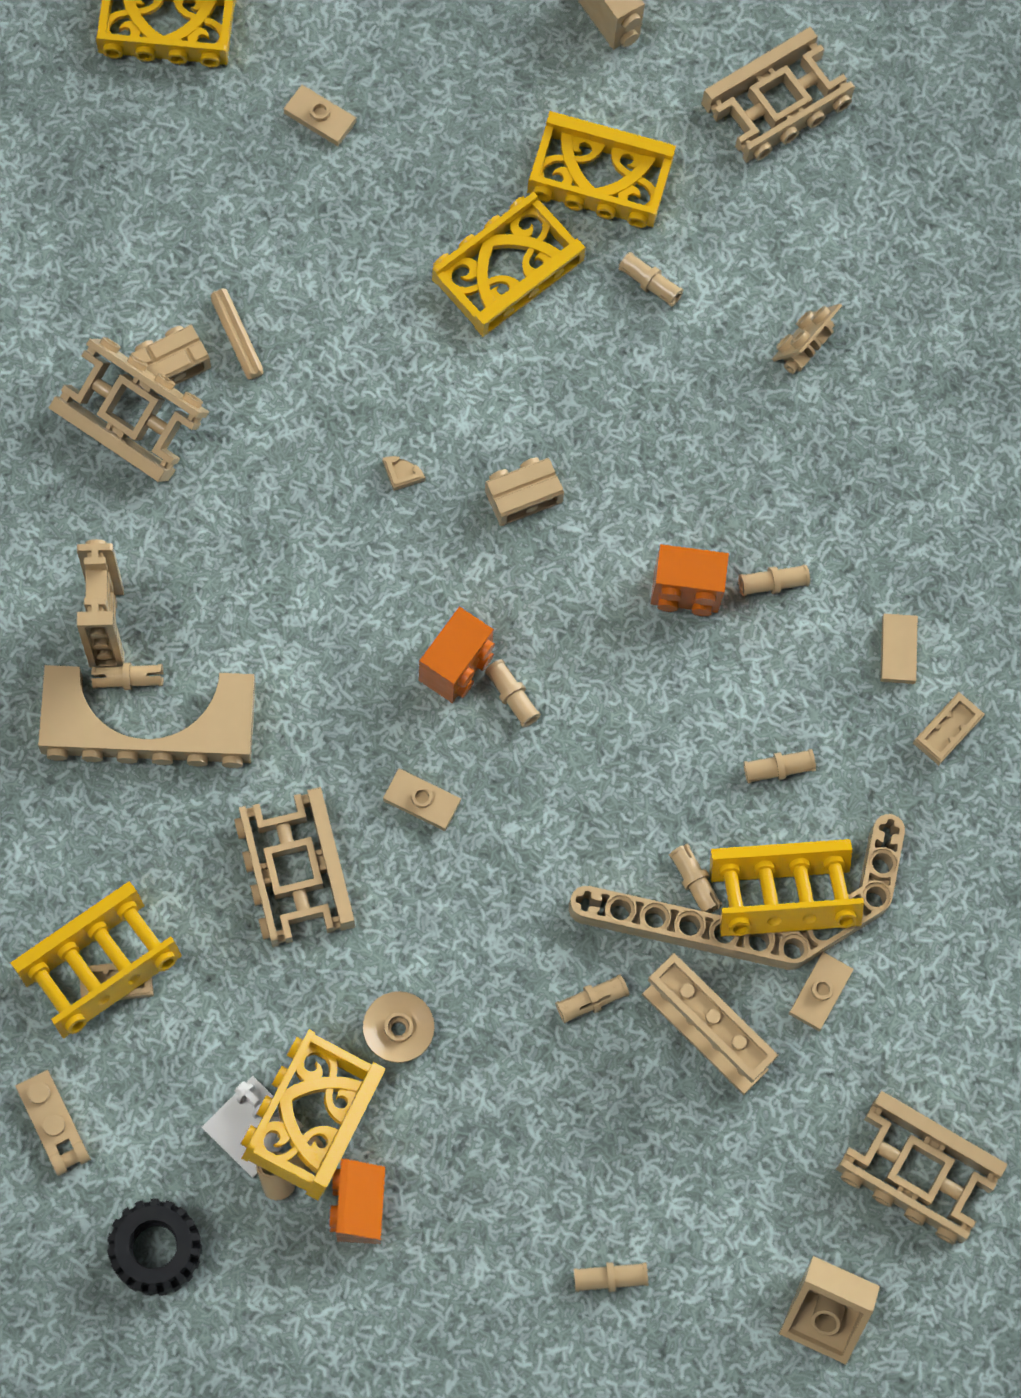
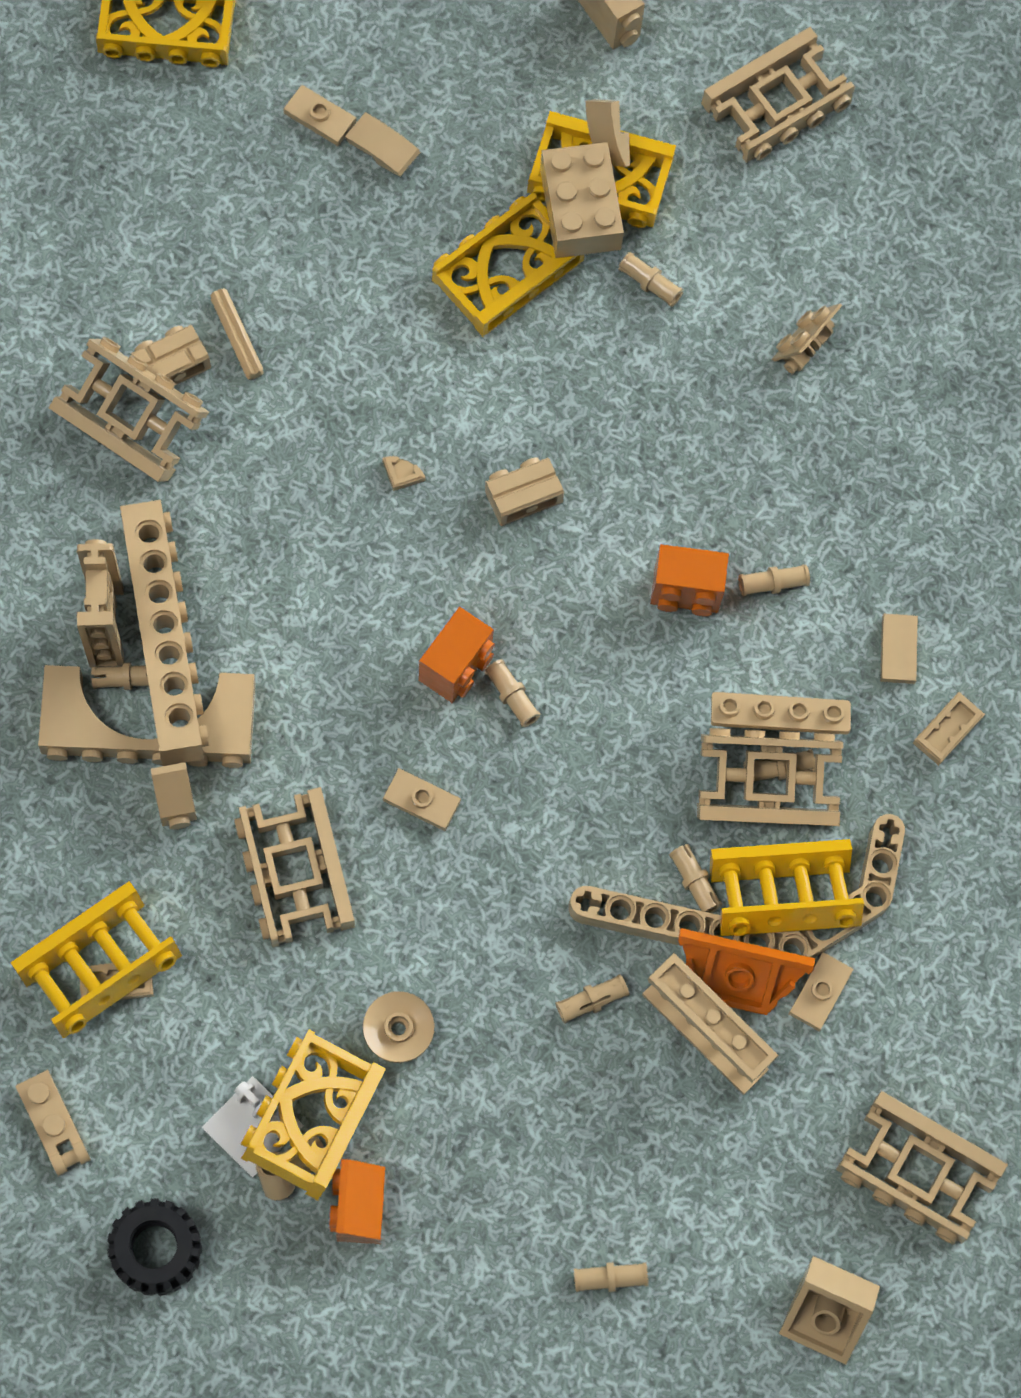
none -> tan brick [120,500,209,766]
none -> tan slope [151,762,197,829]
none -> tan slope [345,112,420,177]
none -> tan brick [540,142,624,258]
none -> tan slope [585,99,630,167]
none -> orange wing [678,928,815,1015]
none -> tan fence [697,728,843,826]
none -> tan bracket [711,692,851,735]

